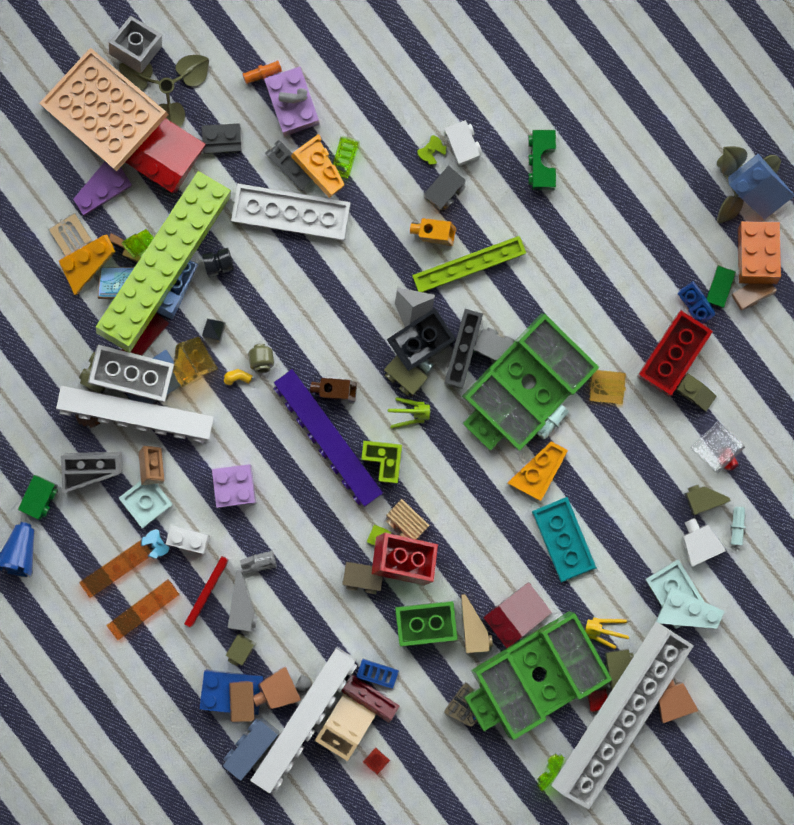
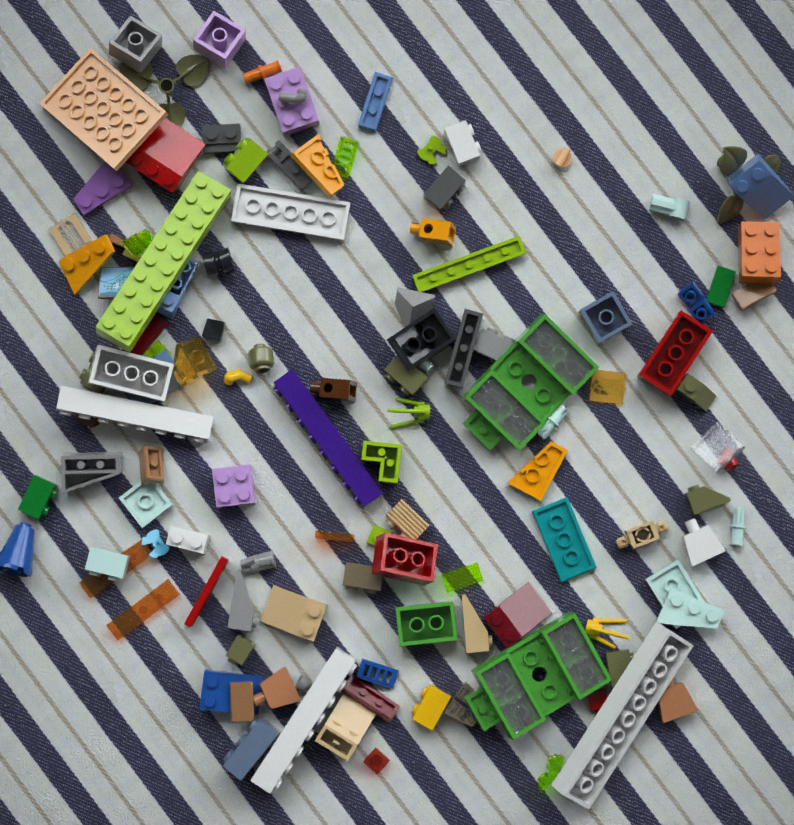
green arch [528,130,556,190] -> none
none -> light aqua brick [85,547,130,581]
none -> clear neon green tile [144,340,172,358]
none -> lavender brick [193,11,246,69]
none -> lime brick [223,138,268,183]
none -> tan slope [261,585,328,642]
none -> clear orange tile [315,531,354,542]
none -> medium blue tile [358,72,393,132]
none -> yellow brick [411,684,451,731]
none -> clear neon green tile [441,562,483,593]
none -> light nougat plate [553,147,572,168]
none -> sand blue brick [578,291,632,345]
none -> tan piece [616,521,669,549]
none -> light aqua piece [649,194,690,221]

